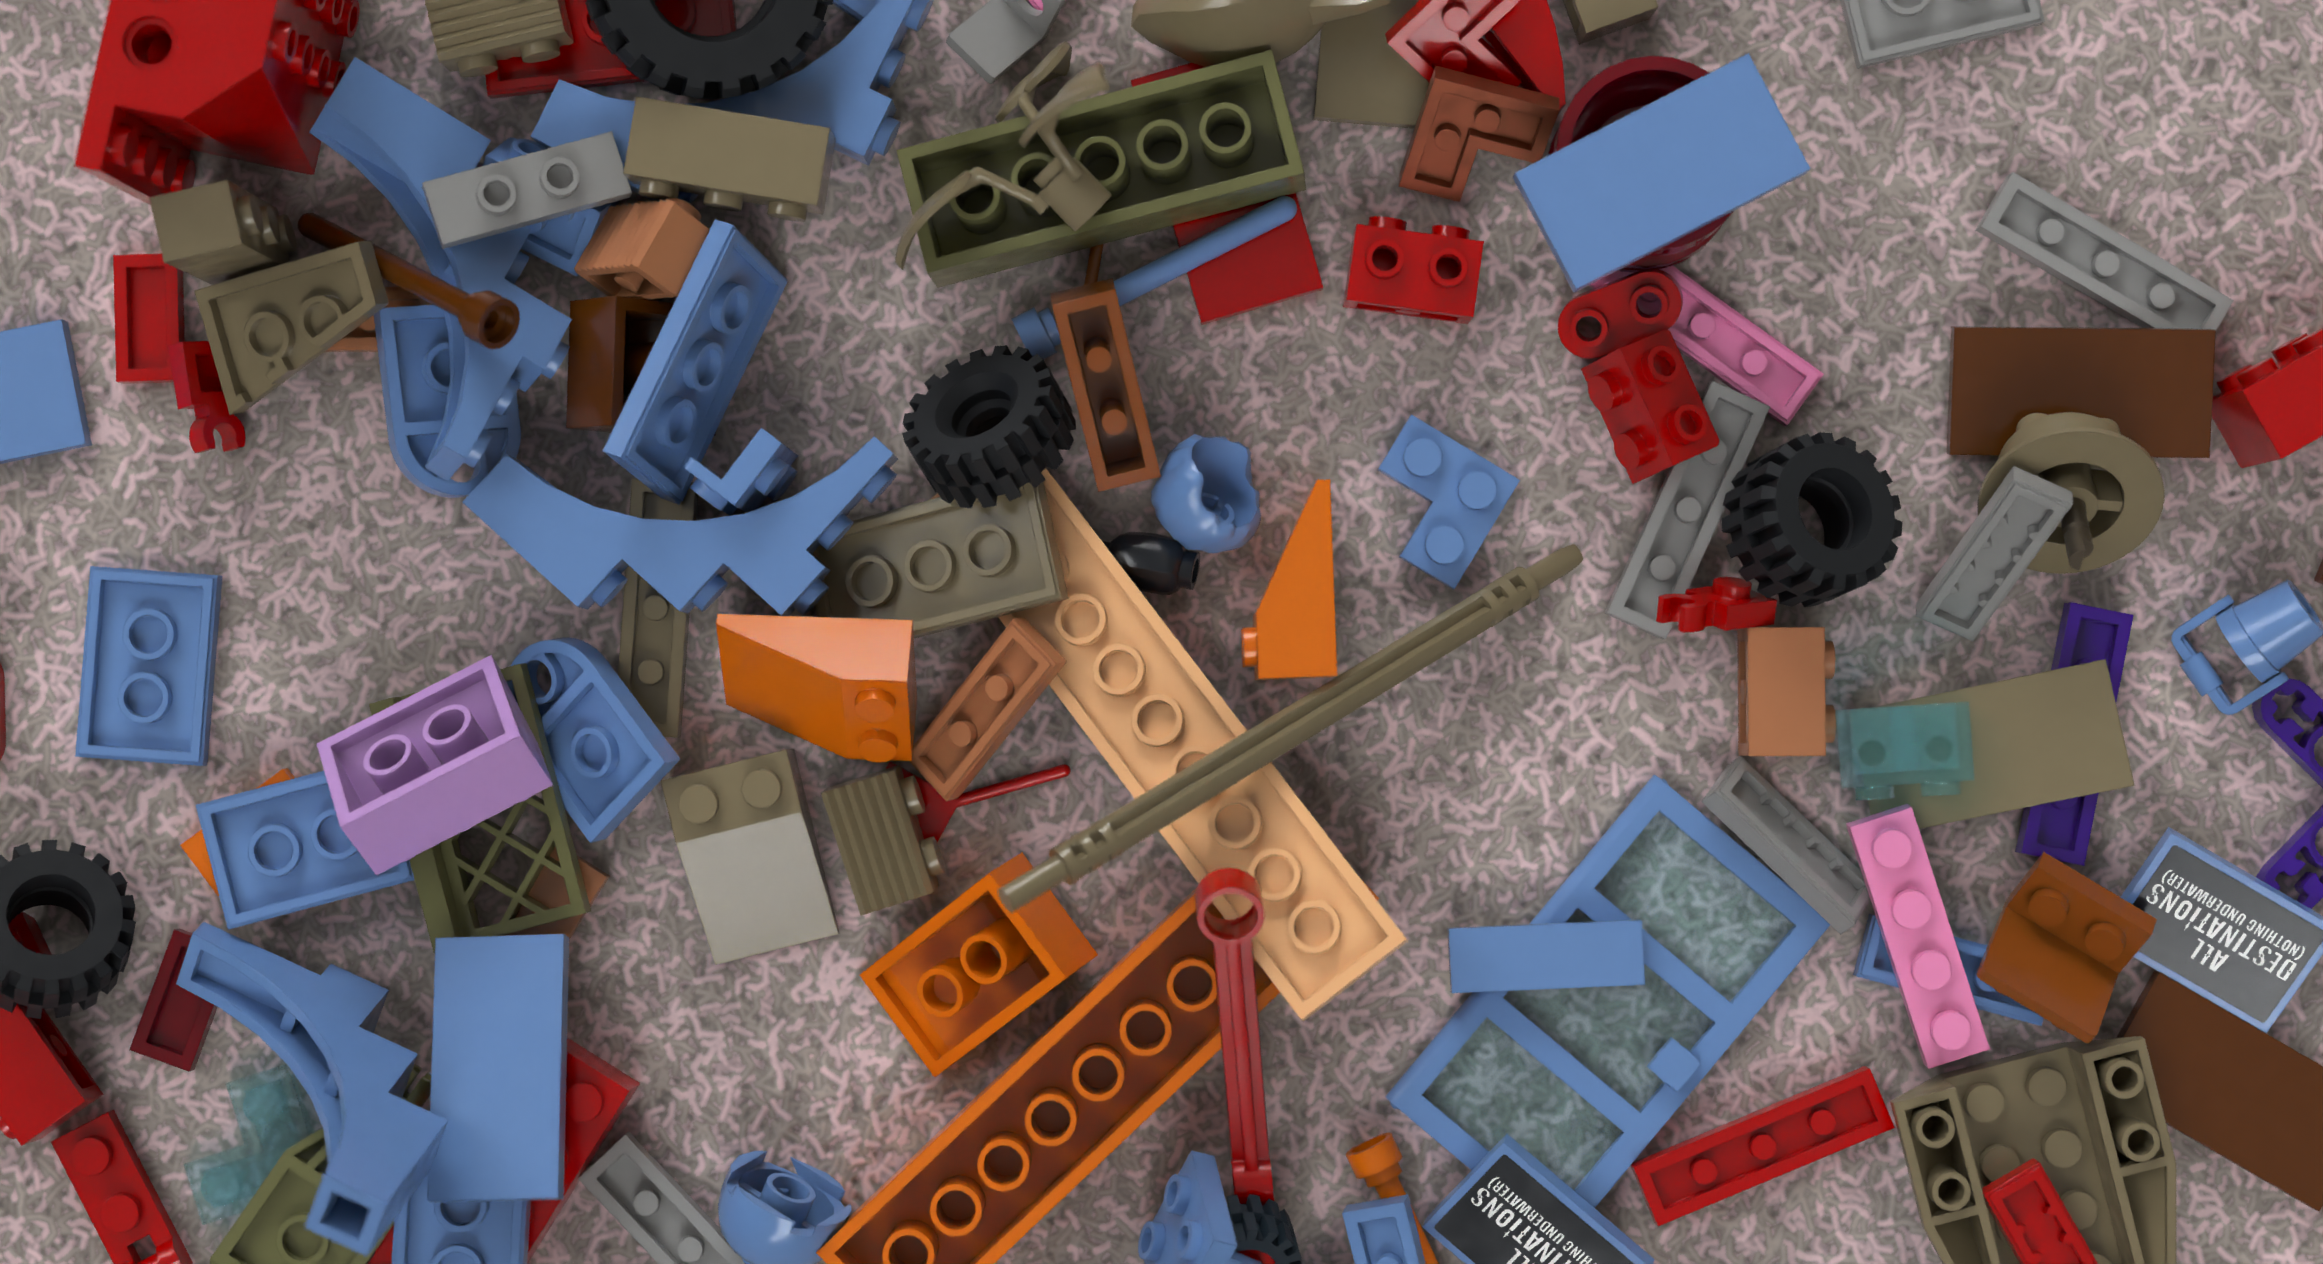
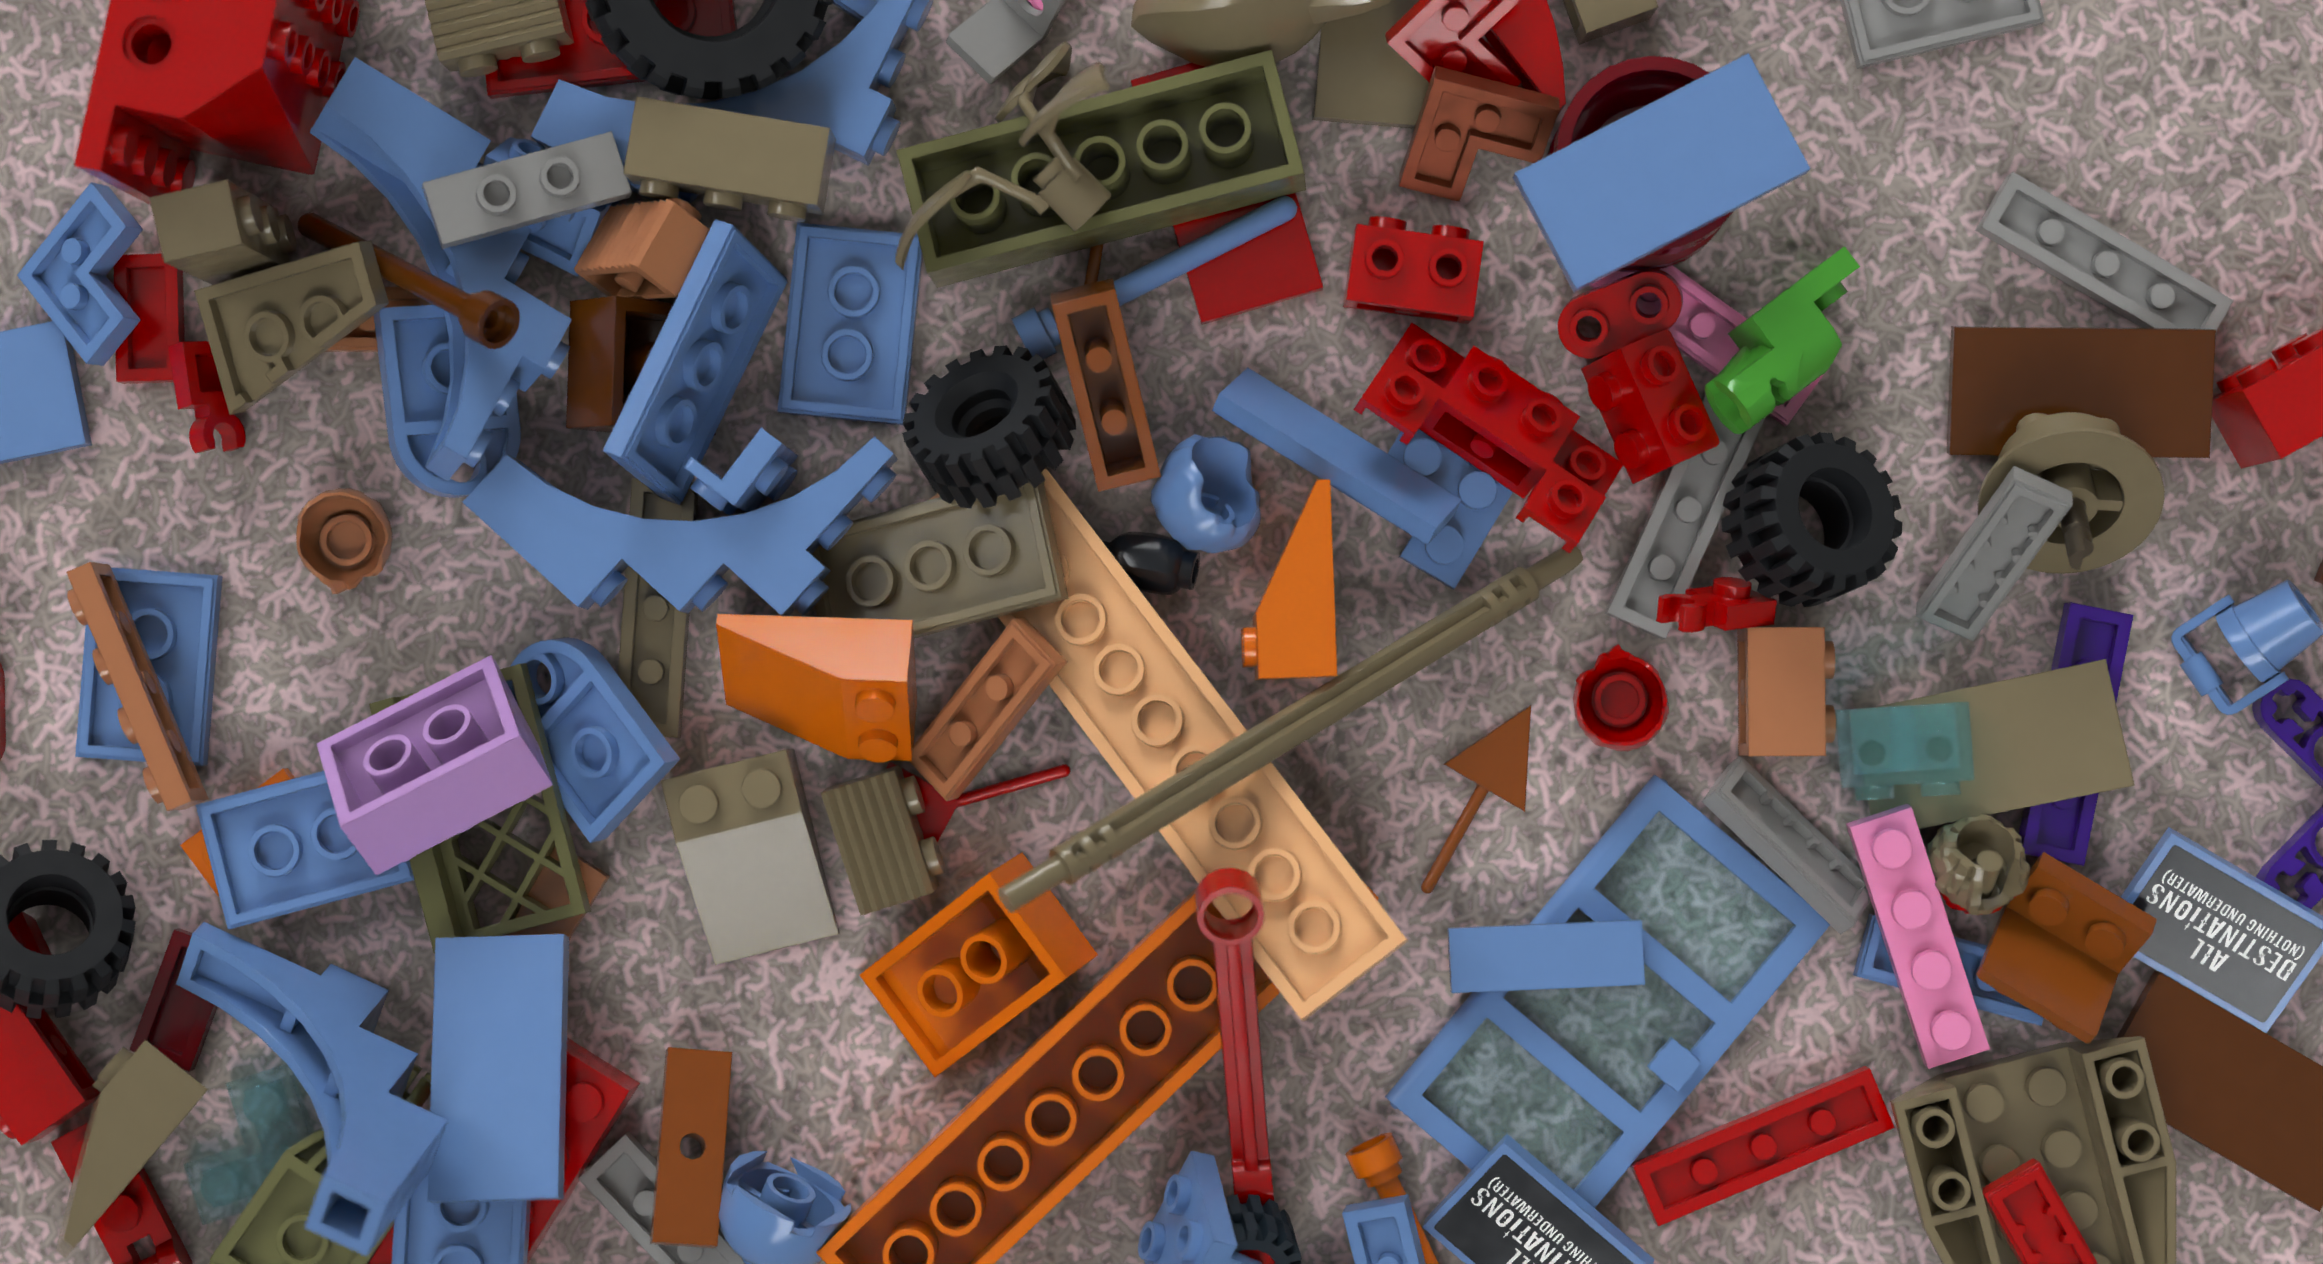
none -> medium blue plate [17,182,143,366]
none -> dark tan slope [55,1040,208,1258]
none -> nougat plate [66,562,209,811]
none -> nougat hair [296,488,393,594]
none -> dark orange tile [650,1047,732,1248]
none -> medium blue tile [777,222,923,426]
none -> medium blue tile [1212,368,1462,545]
none -> red bracket [1353,323,1624,554]
none -> dark orange piece [1421,706,1531,894]
none -> red hair [1573,644,1669,752]
none -> bright green plate [1705,246,1860,434]
none -> dark tan piece [1927,814,2030,915]

